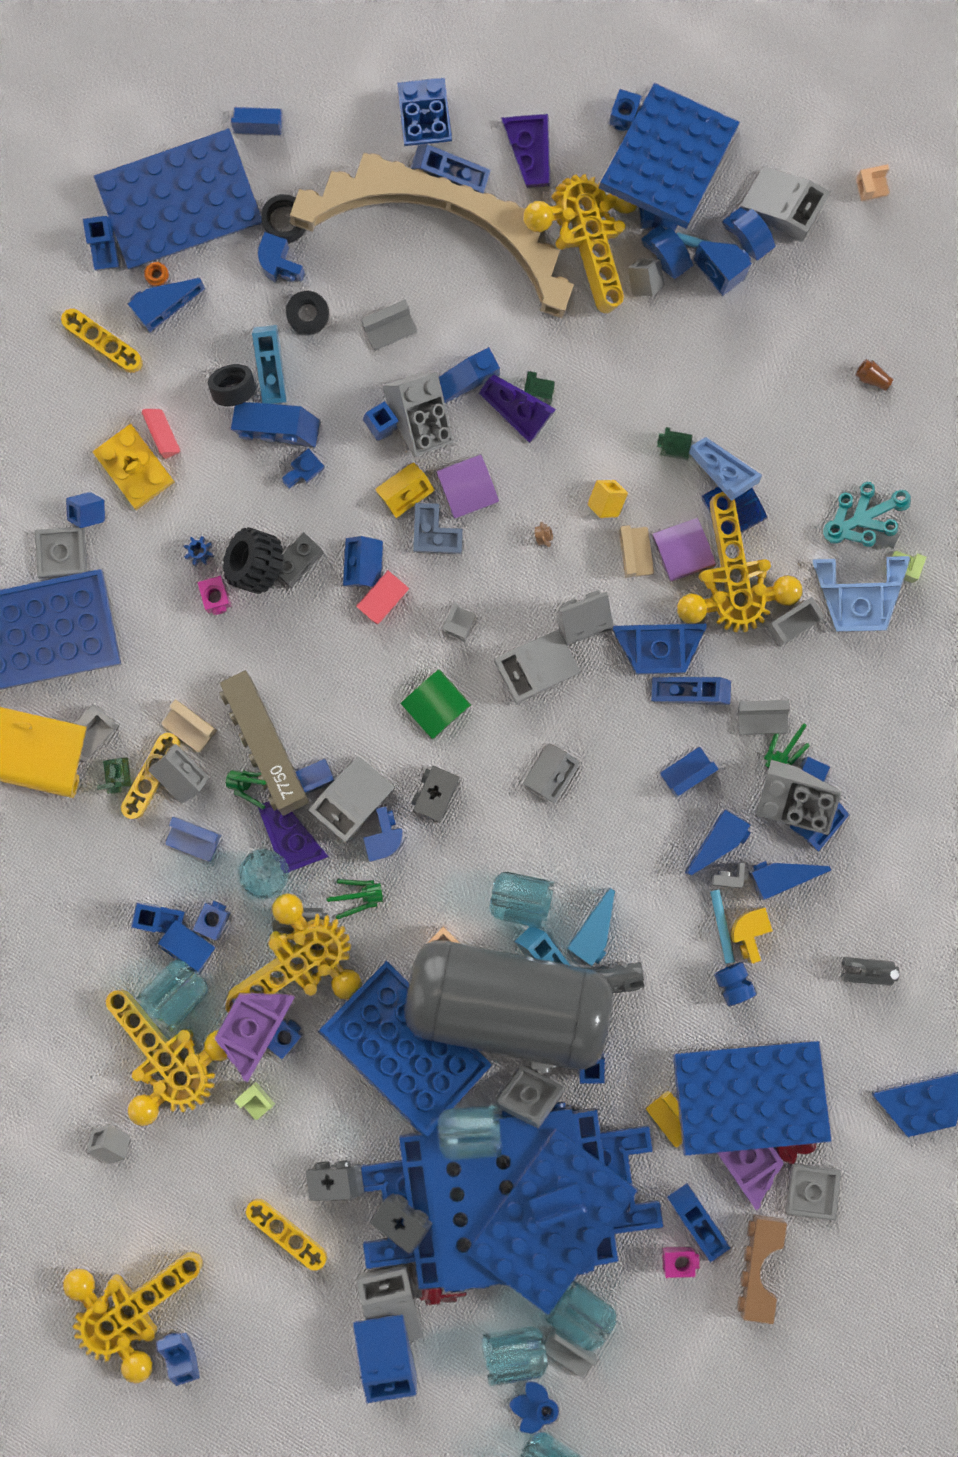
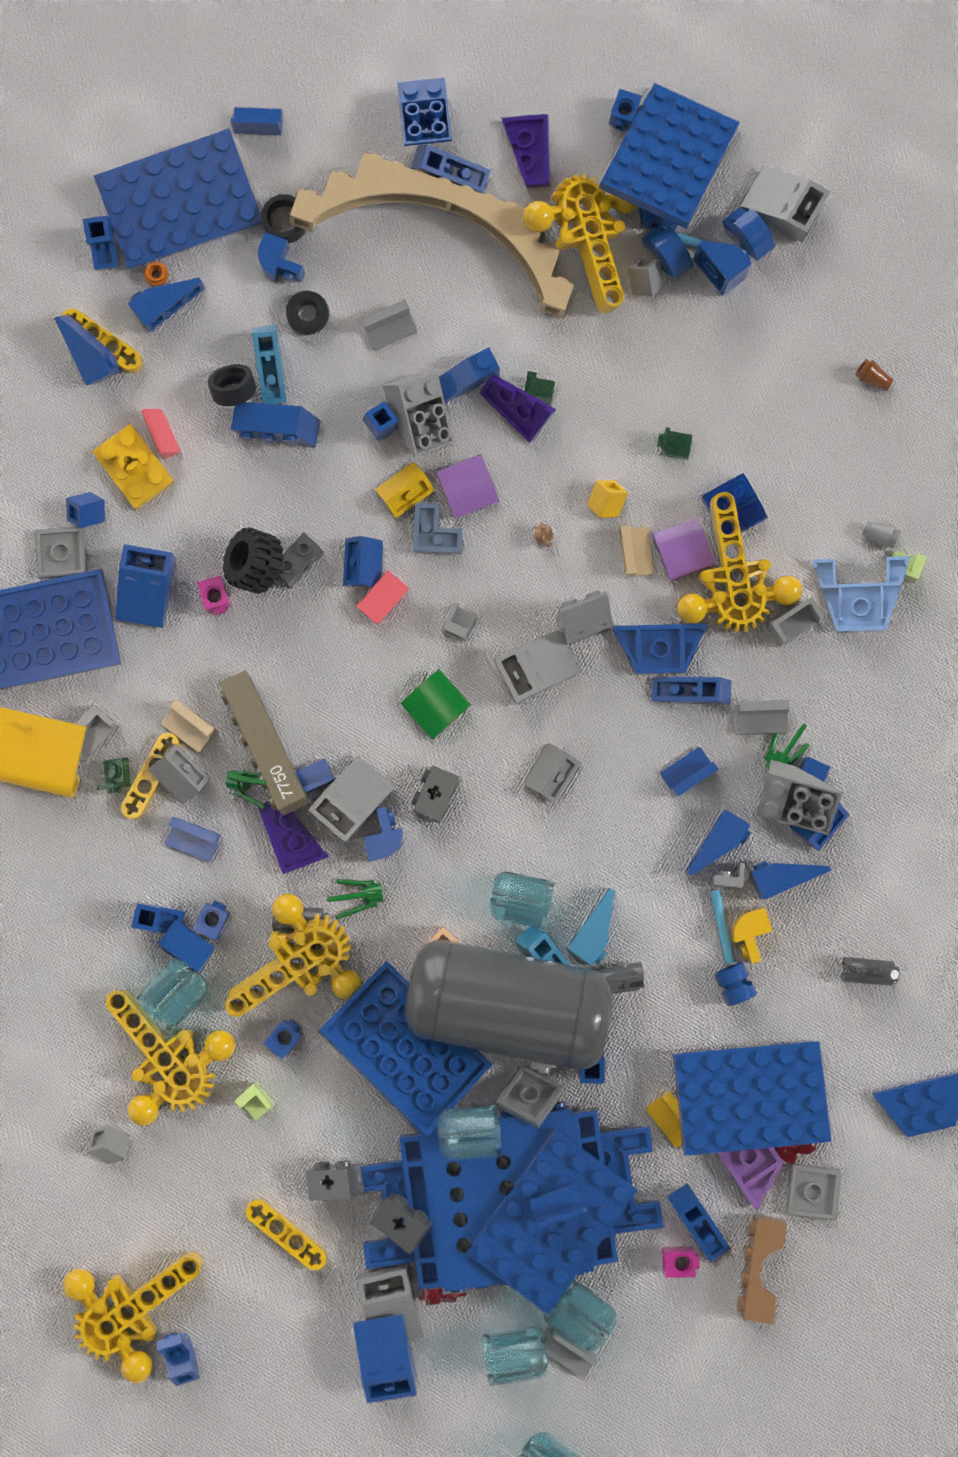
blue gear [183,536,214,567] -> none
medium lavender wing [215,993,295,1082] -> none
clear light blue cylinder [236,849,289,902] -> none
blue plate [282,448,325,489] -> none
blue plate [509,1381,559,1434] -> none
medium blue wing [689,437,762,501] -> none
teal plant [823,482,911,547] -> none
light nougat panel [856,164,889,201] -> none
none -> blue slope [54,315,120,386]
none -> blue slope [115,544,177,628]

